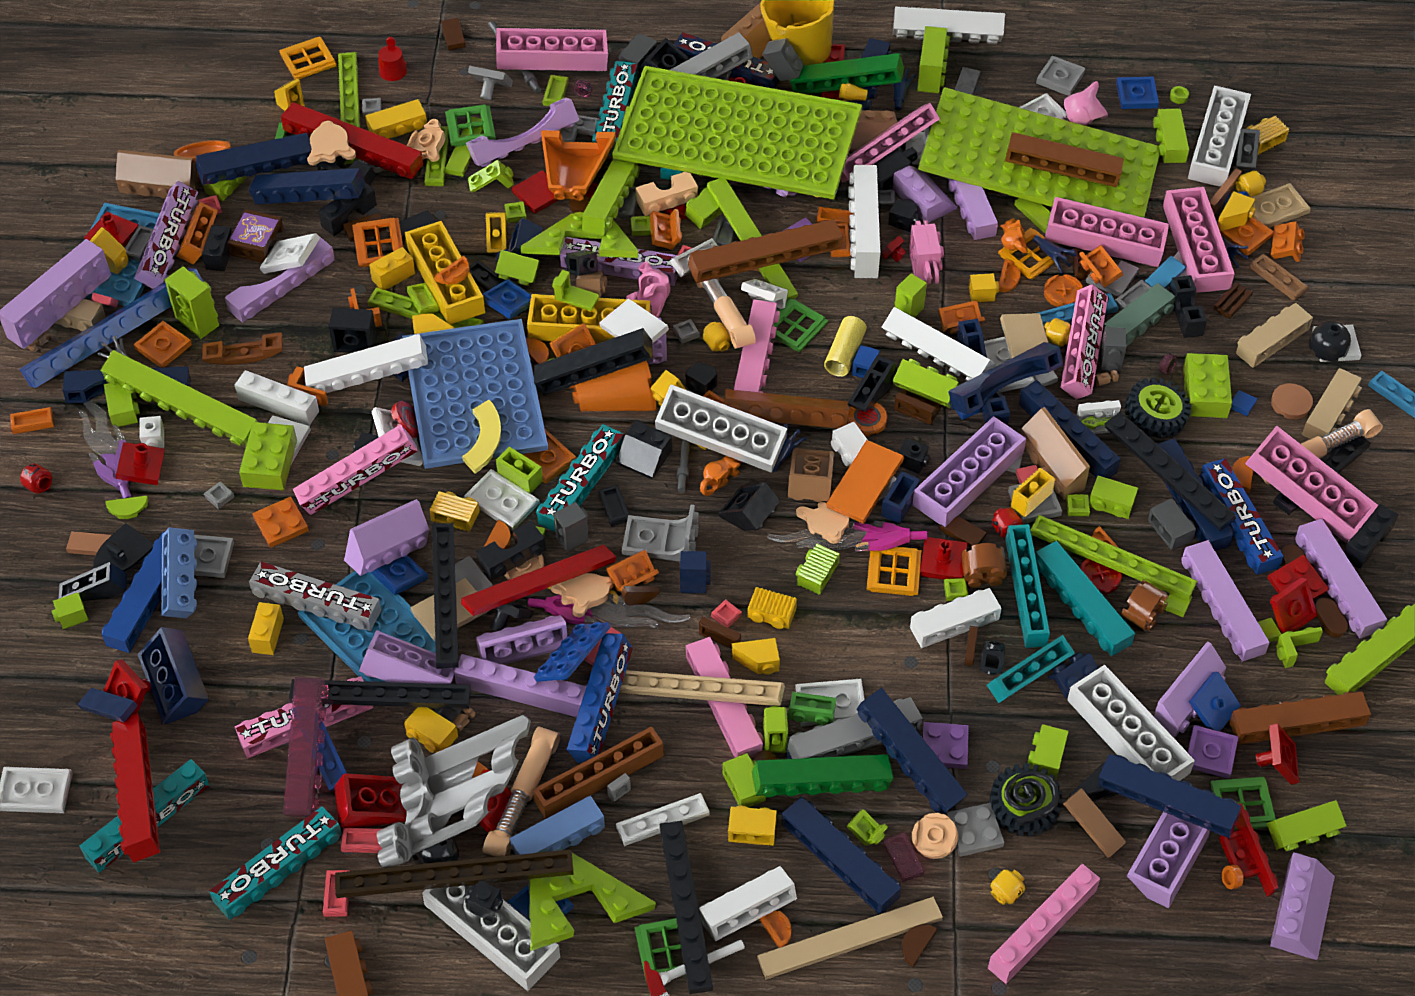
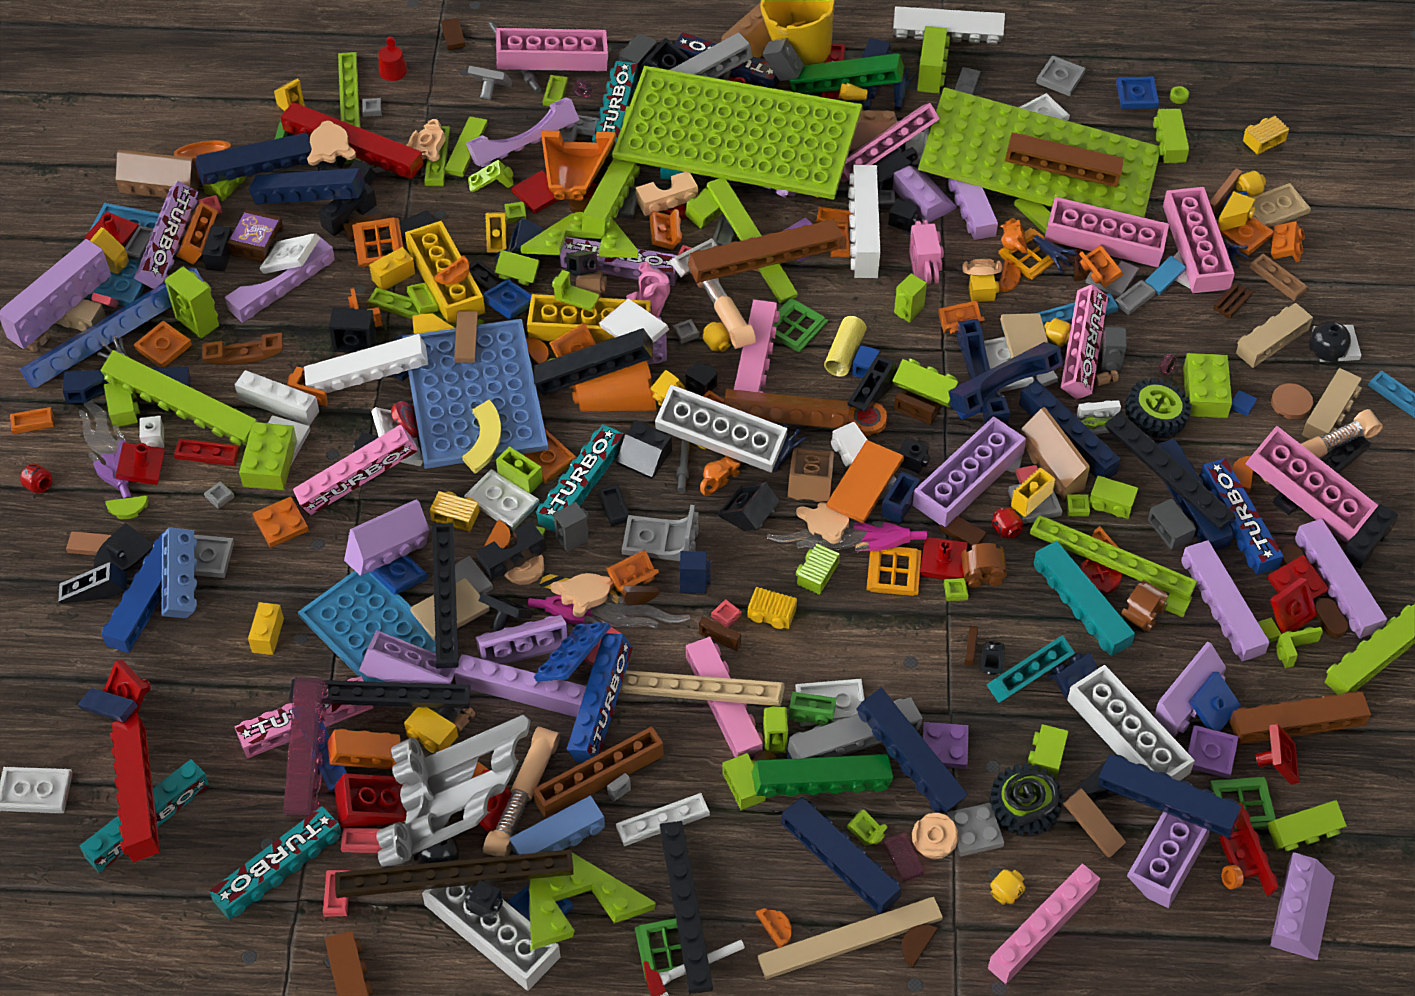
lime brick [51,592,88,629] -> none
dark blue slope [137,627,209,724] -> none
light grey brick [249,562,382,631] -> none
light orange piece [279,36,336,79] -> none
yellow brick [365,99,427,139] -> none
bright green piece [445,104,496,147] -> none
red tile [461,544,616,616] -> none
lime tile [631,216,651,236] -> none
white brick [699,866,797,941] -> none
yellow brick [728,805,777,846] -> none
yellow slope [732,638,780,675] -> none
white bracket [741,279,788,309] -> none
red tile [880,236,906,262] -> none
white brick [882,307,996,381] -> none
white brick [910,588,1001,648] -> none
teal brick [1005,524,1050,648] -> none
orange tile [1044,274,1083,307] -> none
bright pink piece [1064,81,1108,126] -> none
sand green brick [1101,283,1175,346] -> none
black arch [1169,275,1207,338] -> none
white brick [1188,86,1251,187] -> none
dark grey brick [1236,129,1260,172] -> none
none -> red tile [174,438,240,466]
none -> orange brick [328,729,400,769]
none -> medium nougat tile [454,311,478,363]
none -> light nougat tile [963,259,1002,275]

